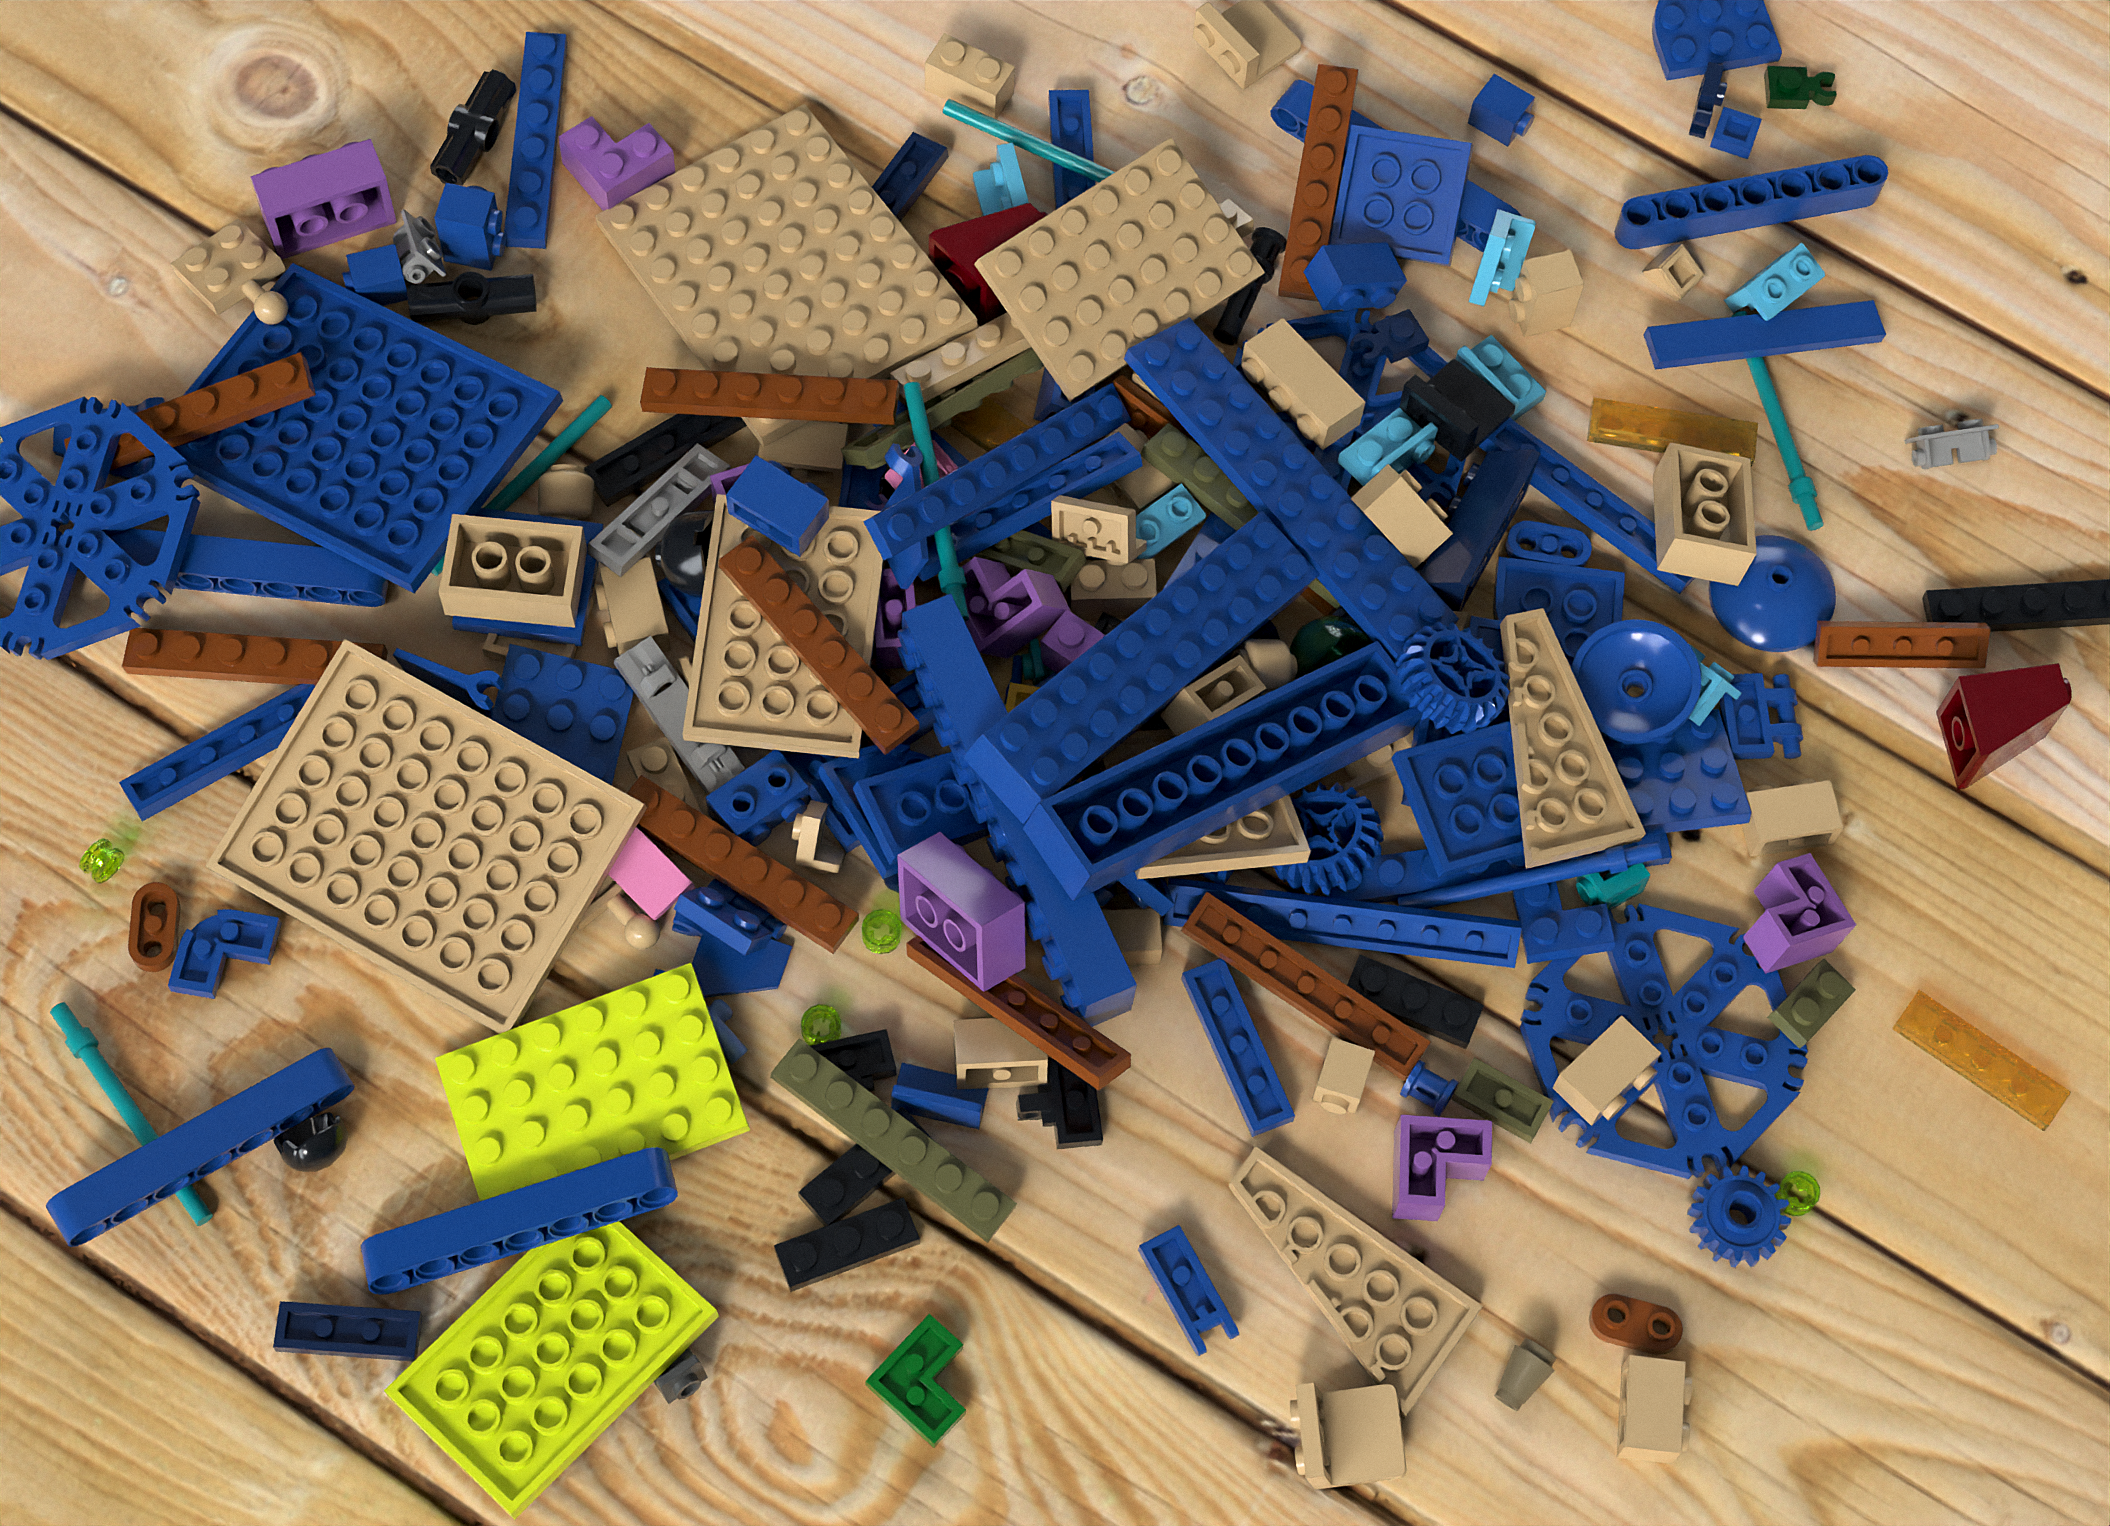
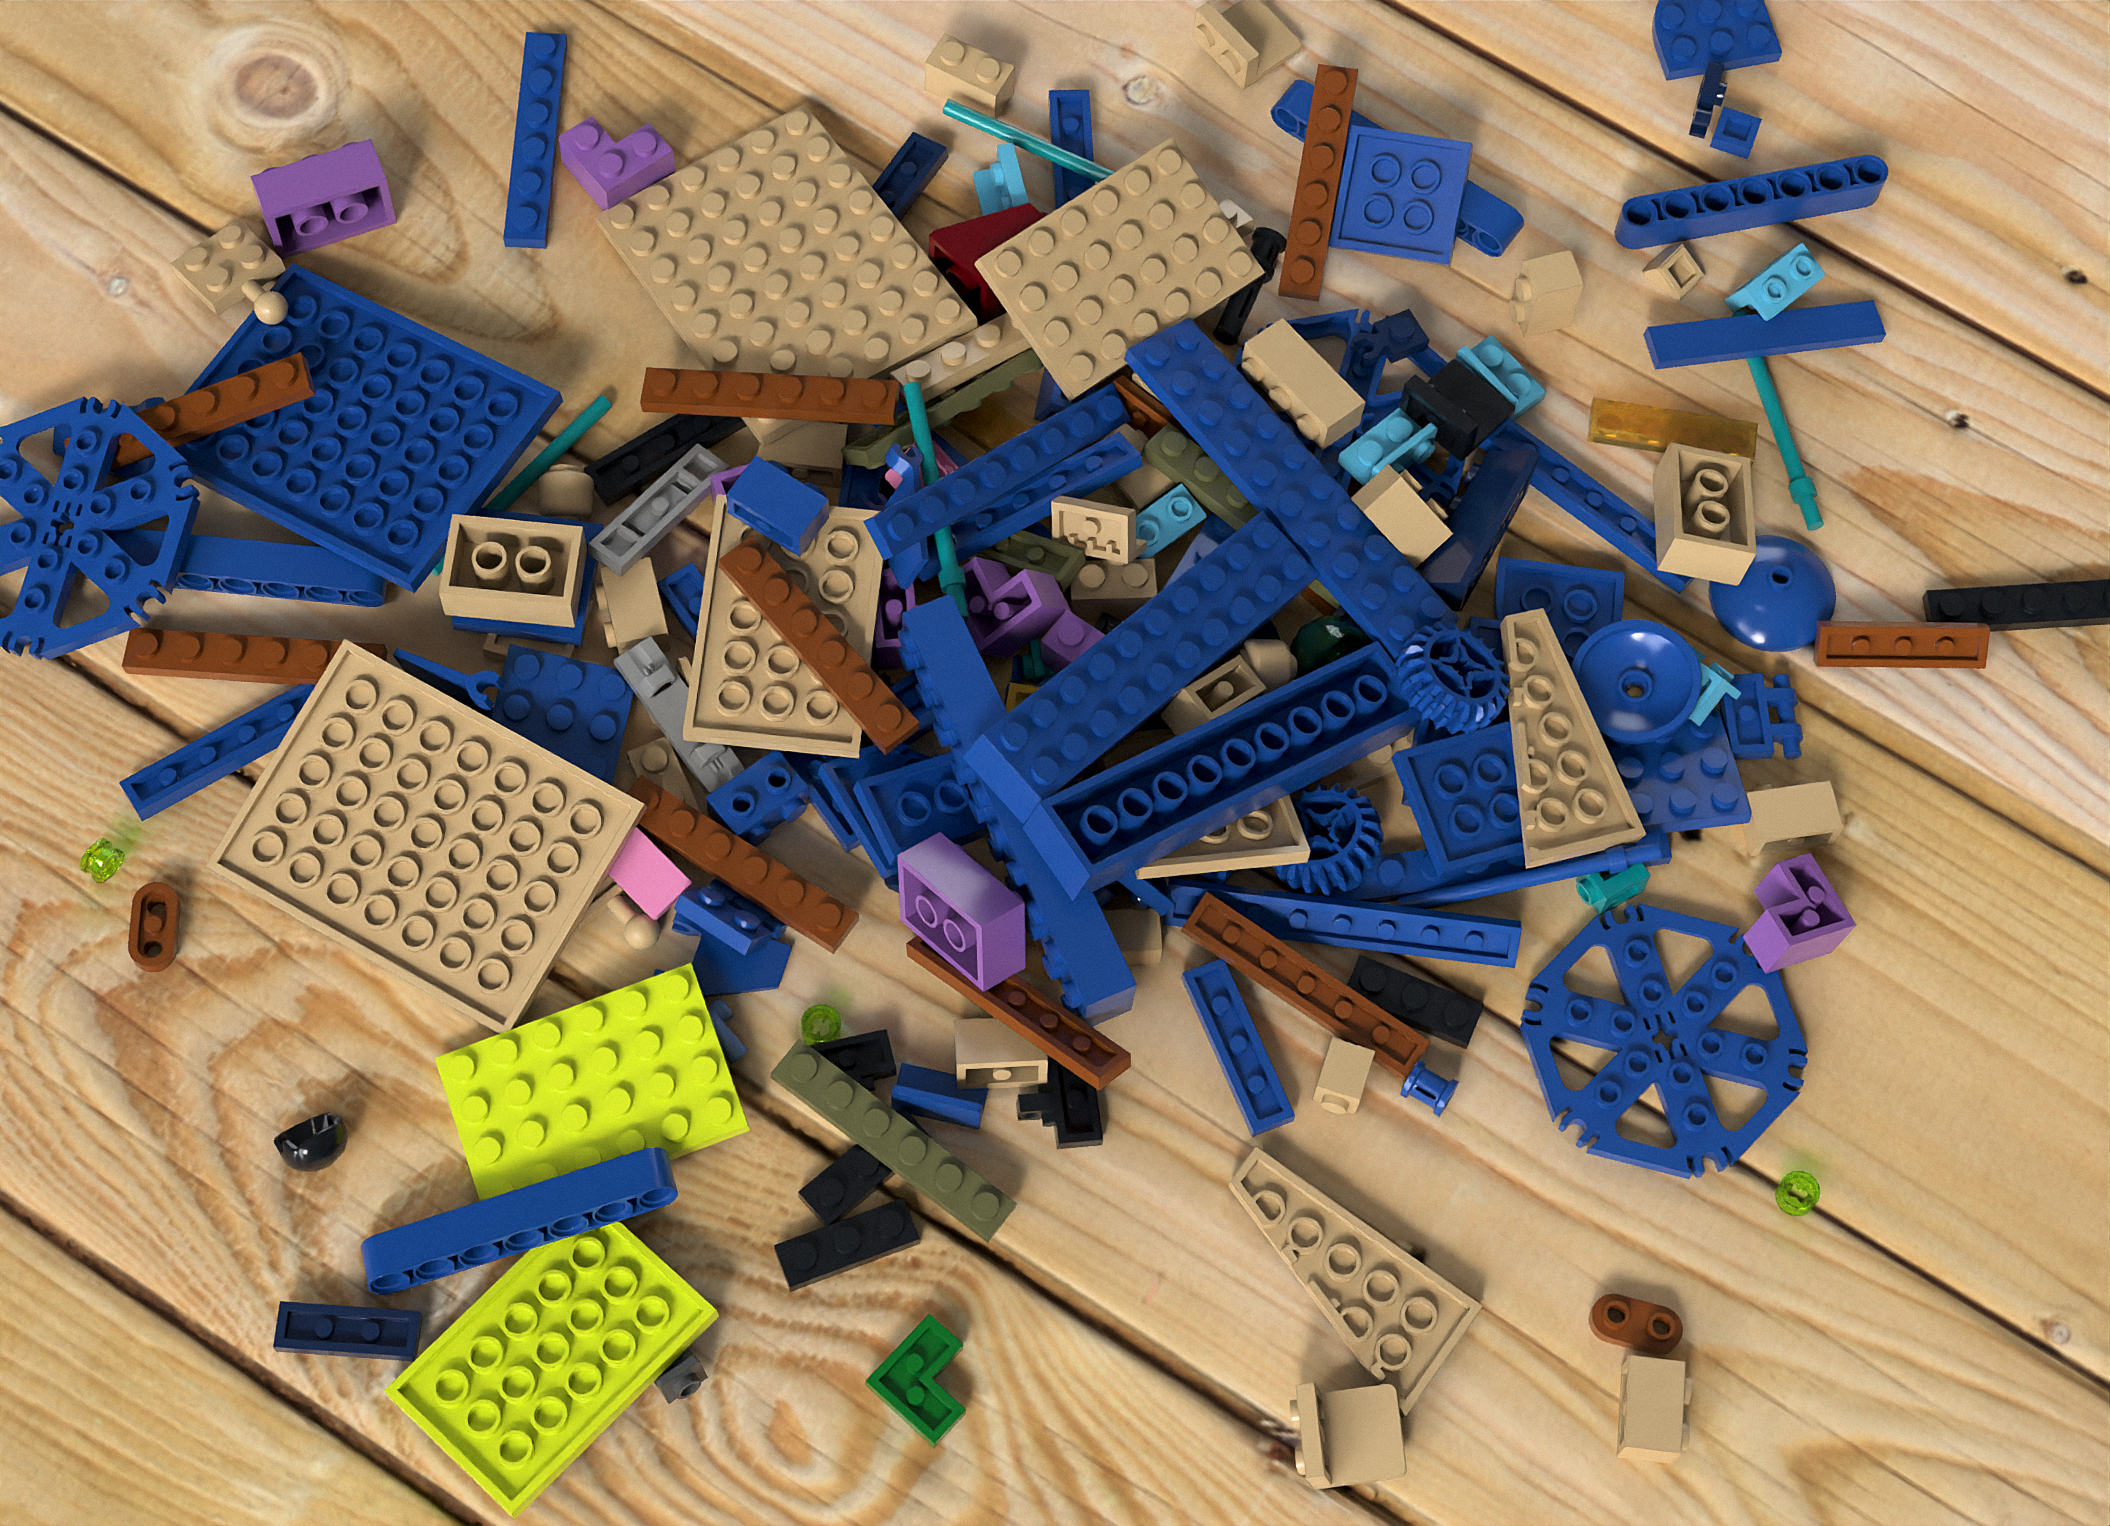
blue beam [46,1048,355,1247] -> none
teal bar [50,1002,213,1226] -> none
blue plate [168,909,282,999] -> none
blue brick [342,244,408,306] -> none
light grey hinge [393,209,446,284] -> none
black piece [407,272,537,325] -> none
black piece [430,69,516,186] -> none
blue brick [434,183,507,271] -> none
black cylinder [655,510,714,597] -> none
tan bracket [792,800,846,874] -> none
clear neon green bush [861,909,902,954] -> none
blue hinge [1138,1225,1239,1356] -> none
blue brick [1303,242,1407,311] -> none
medium lavender brick [1392,1115,1492,1221] -> none
olive plate [1451,1057,1554,1144] -> none
blue brick [1468,74,1535,147] -> none
medium azure bracket [1469,209,1536,306] -> none
dark tan cone [1494,1338,1557,1411] -> none
blue plate [1505,521,1592,567] -> none
blue plate [1512,882,1615,964] -> none
tan brick [1553,1015,1661,1126] -> none
blue gear [1687,1166,1791,1268] -> none
dark green plate [1764,66,1837,109] -> none
olive plate [1767,959,1856,1049] -> none
clear yellow plate [1892,990,2071,1131] -> none
light grey hinge [1905,419,1999,469] -> none
dark red slope [1936,663,2072,790] -> none

